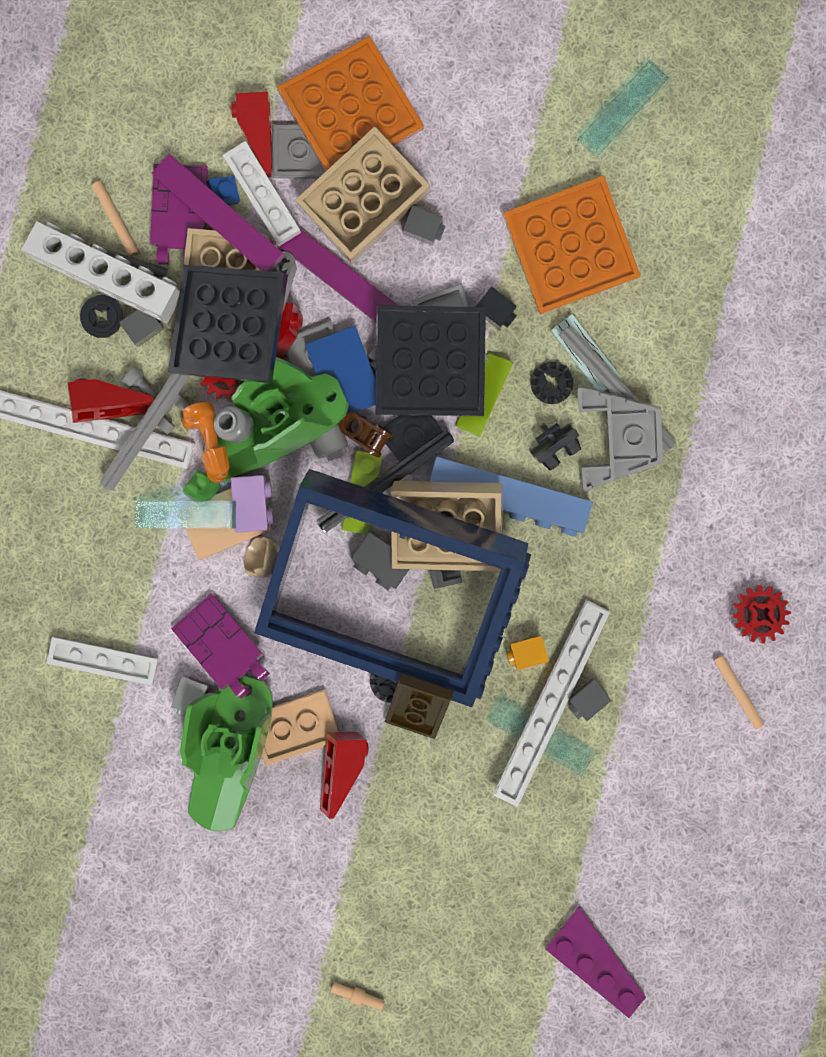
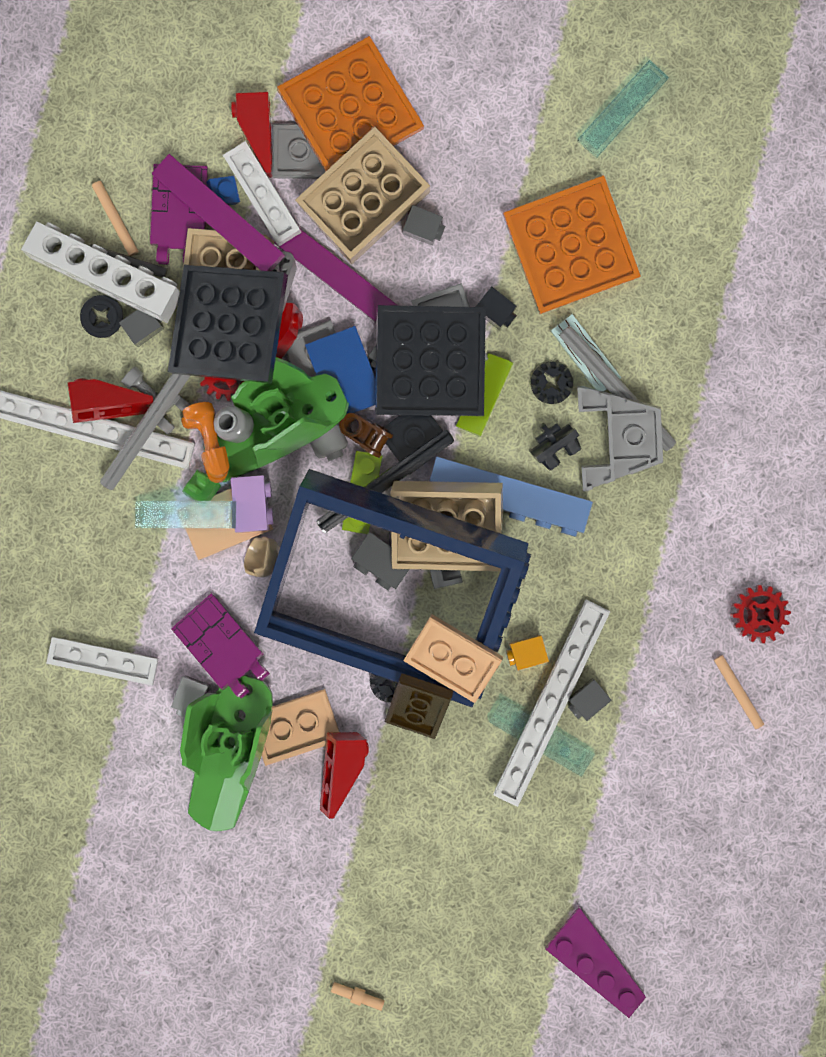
none -> light nougat tile [404,614,503,703]

